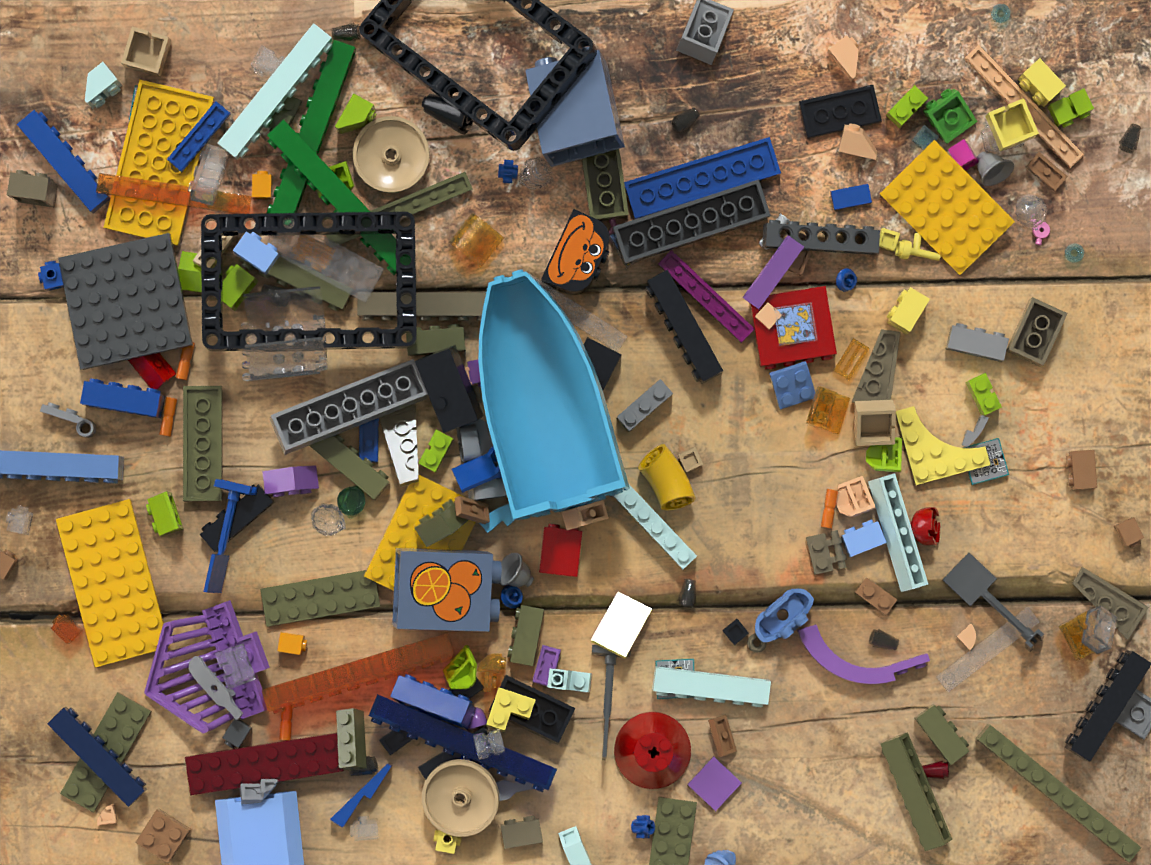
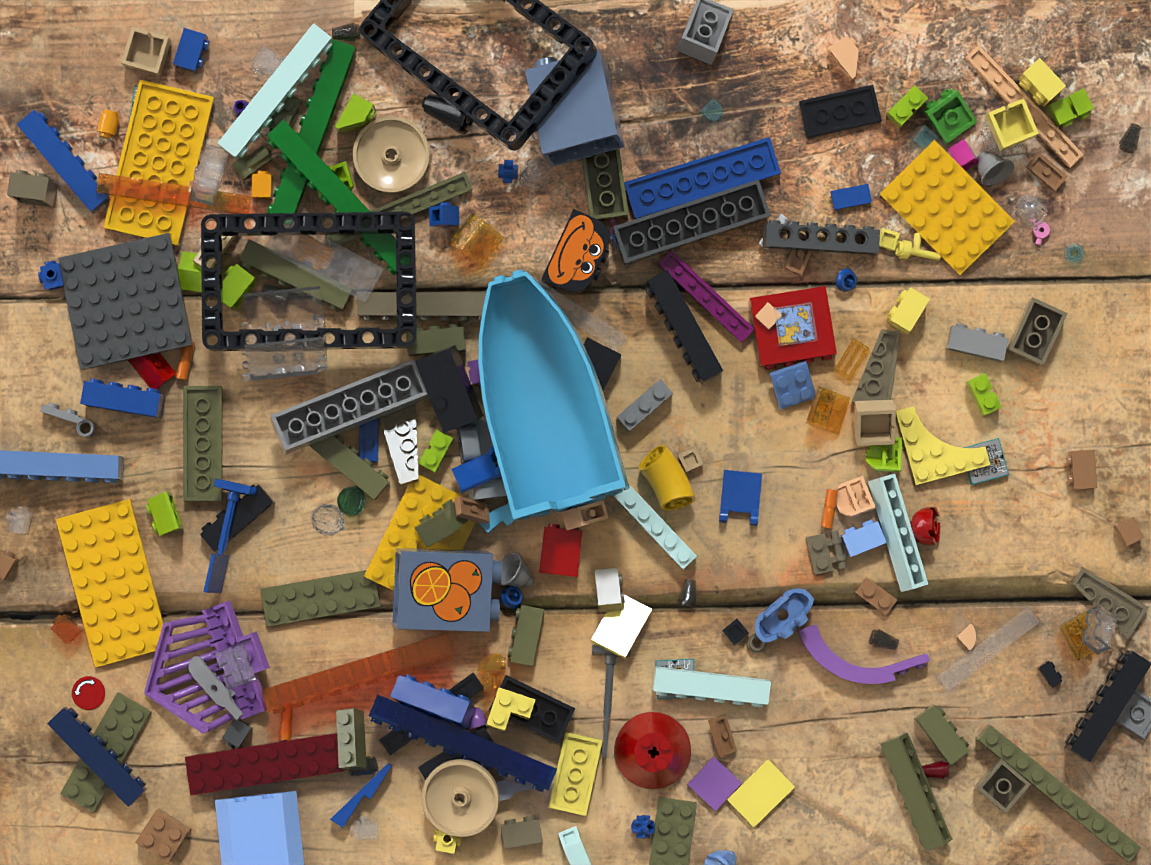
light aqua slope [85,62,122,109] -> none
light nougat tile [97,804,117,826] -> none
orange piece [159,397,177,437] -> none
blue tile [167,101,231,172] -> none
light blue brick [233,232,279,275] -> none
light grey slope [240,779,278,804] -> none
medium lavender brick [262,466,319,497] -> none
light orange brick [277,632,307,655] -> none
lime slope [442,645,477,690] -> none
clear wheel [473,729,505,760] -> none
medium lavender plate [532,645,561,686] -> none
light aqua slope [547,668,592,693] -> none
clear smoke cone [671,107,700,133] -> none
medium lavender tile [743,235,804,309] -> none
light nougat slope [839,124,877,160] -> none
dark grey piece [943,553,1044,652] -> none
light grey slope [962,415,989,447] -> none
clear light blue plate [991,4,1010,23] -> none
none -> red sticker [72,676,105,710]
none -> light orange brick [97,109,119,139]
none -> blue brick [173,28,210,74]
none -> olive piece [232,145,273,181]
none -> dark purple cone [233,100,249,117]
none -> blue brick [429,202,459,227]
none -> light yellow plate [548,732,603,816]
none -> brick [595,568,625,613]
none -> clear light blue tile [700,98,723,122]
none -> blue flag [719,470,762,526]
none -> light yellow tile [727,759,795,827]
none -> dark tan brick [974,758,1031,813]
none -> black piece [1037,661,1062,688]

